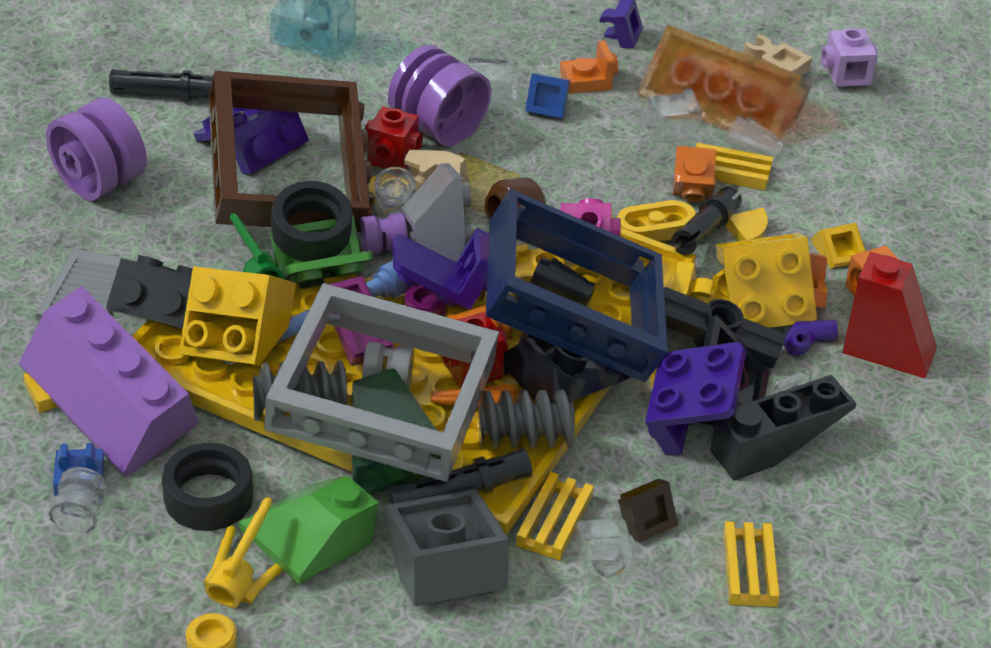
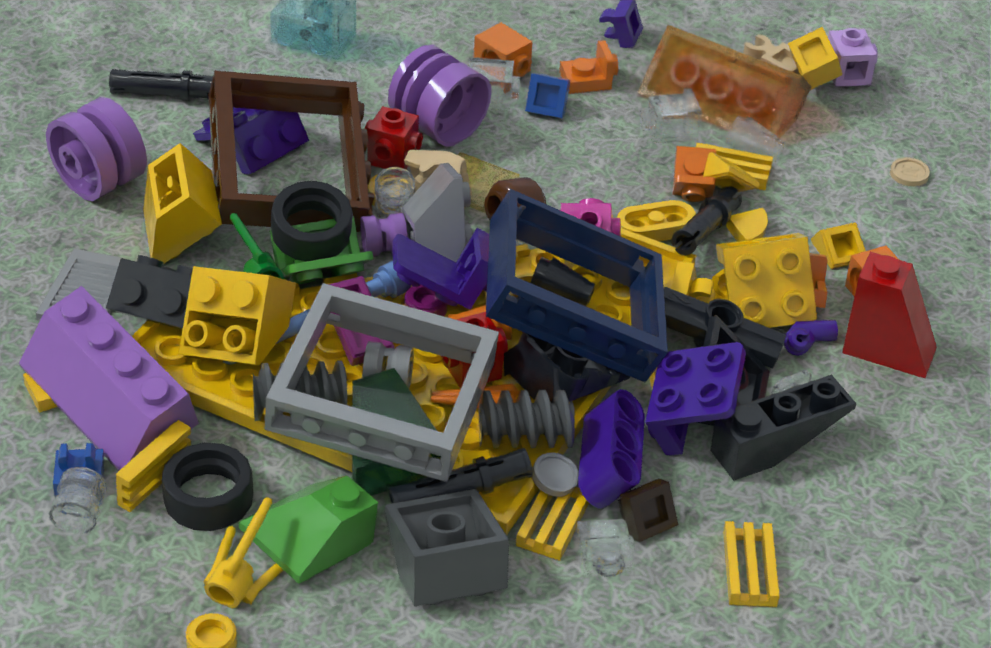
none -> yellow tile [116,420,191,512]
none -> yellow slope [143,143,222,264]
none -> orange brick [473,22,533,85]
none -> light grey piece [532,453,579,496]
none -> dark purple beam [578,389,645,509]
none -> yellow slope [703,152,759,192]
none -> yellow brick [788,27,843,91]
none -> tan piece [890,157,930,186]

